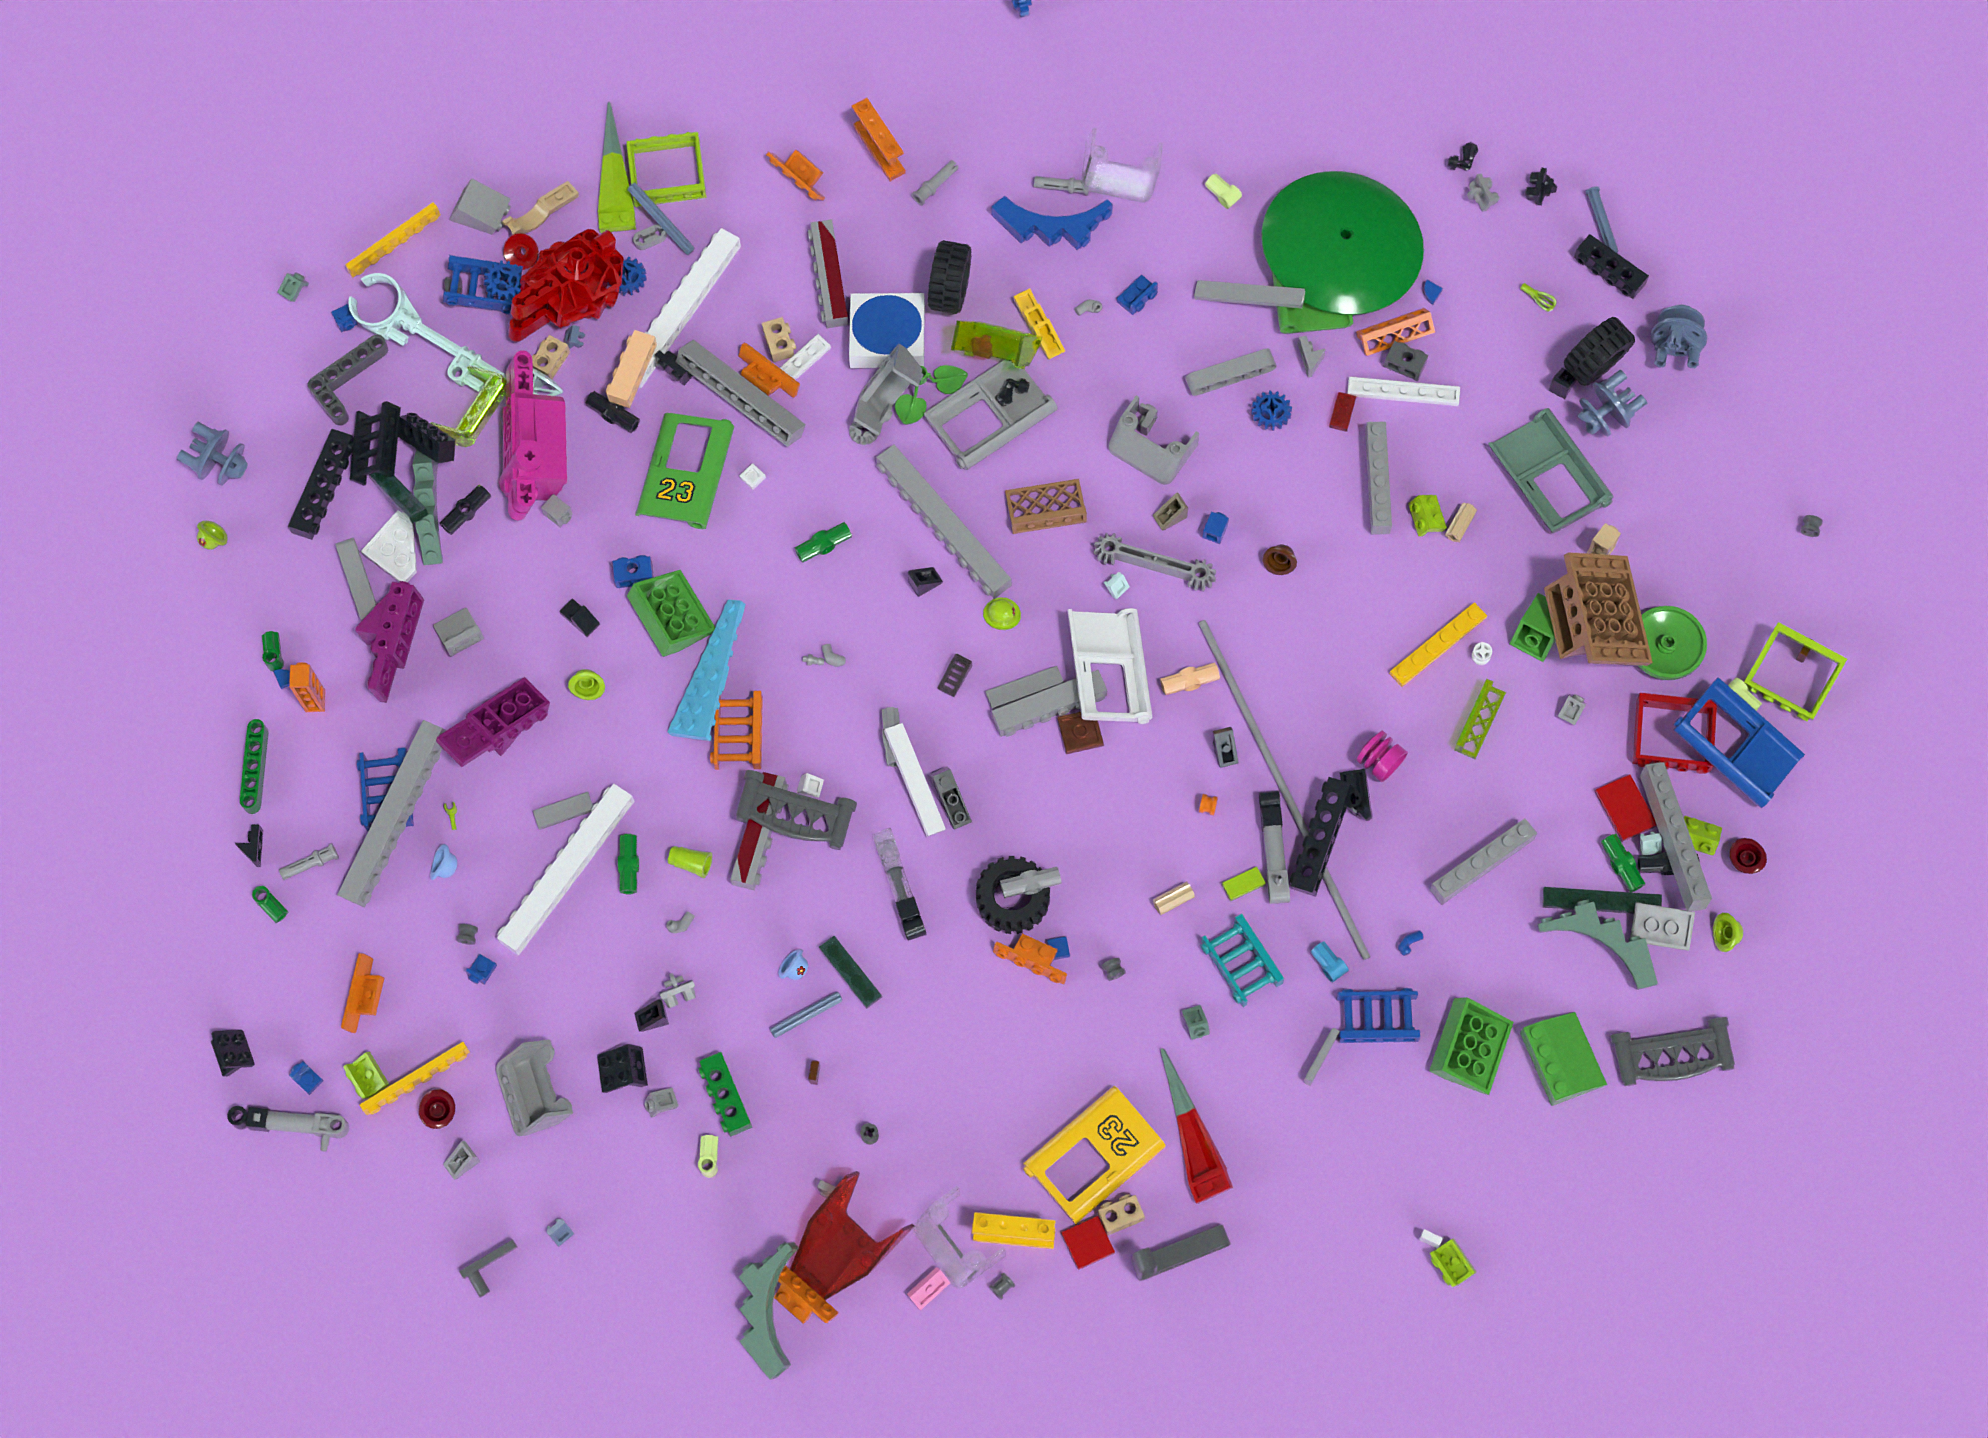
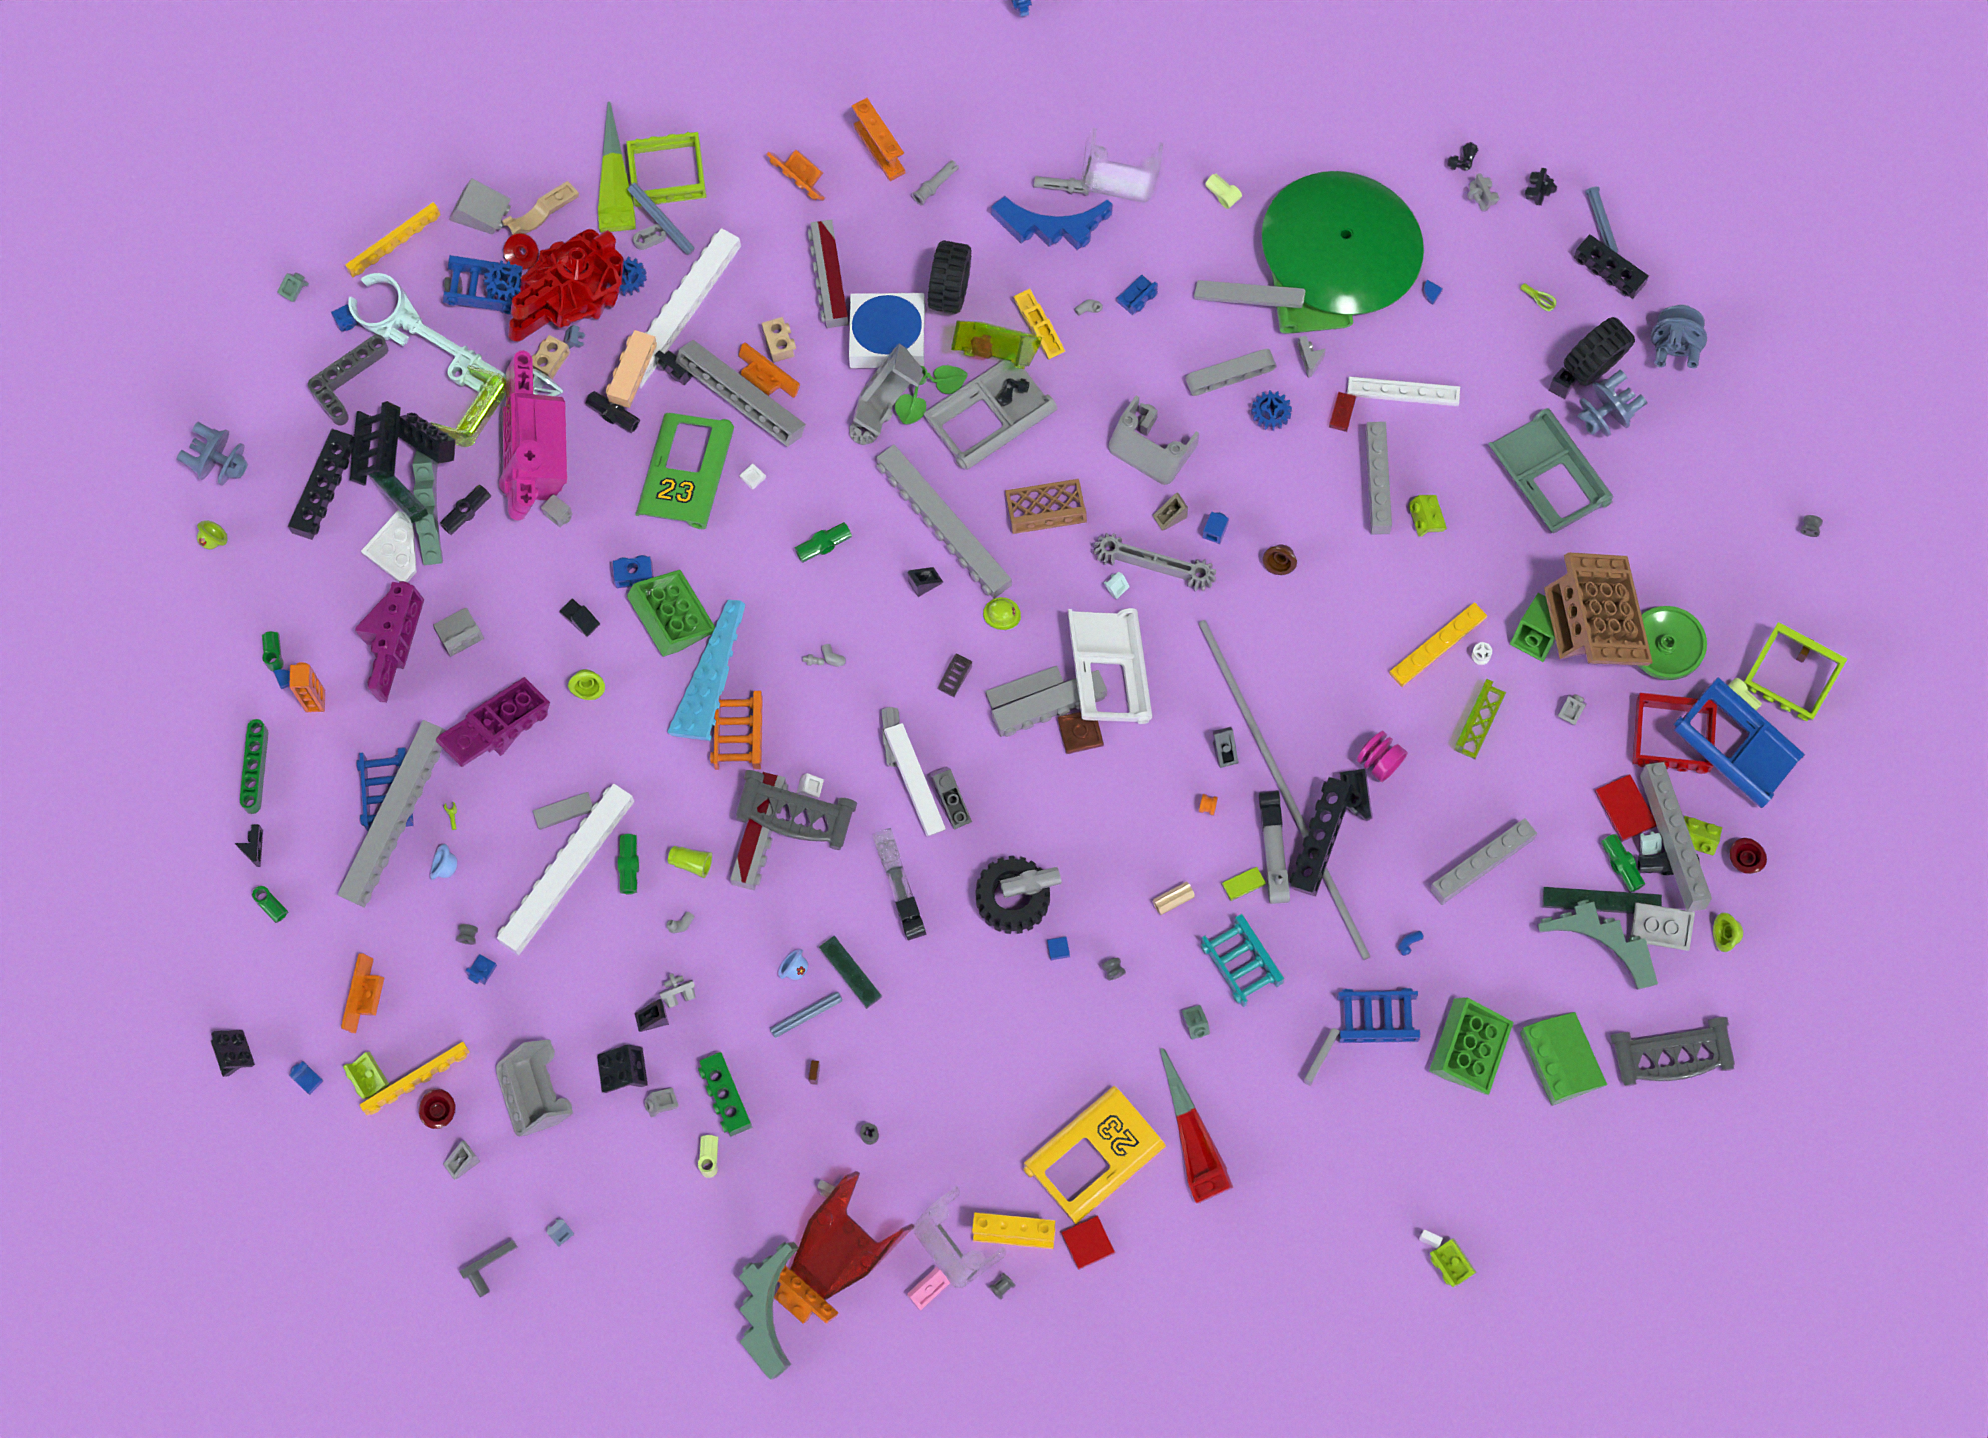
light grey piece [227,1106,349,1152] -> none
light grey pin [279,843,339,880] -> none
light grey beam [336,537,377,621] -> none
white tile [780,334,831,380] -> none
orange bracket [993,933,1067,984] -> none
tan brick [1098,1194,1145,1236] -> none
dark grey beam [1131,1225,1231,1281] -> none
light nougat piece [1160,663,1220,695] -> none
dark azure piece [1311,941,1349,983] -> none
orange fence [1356,308,1435,356] -> none
dark grey brick [1384,341,1428,381] -> none
tan axle [1445,503,1477,542] -> none
tan brick [1587,523,1621,555] -> none

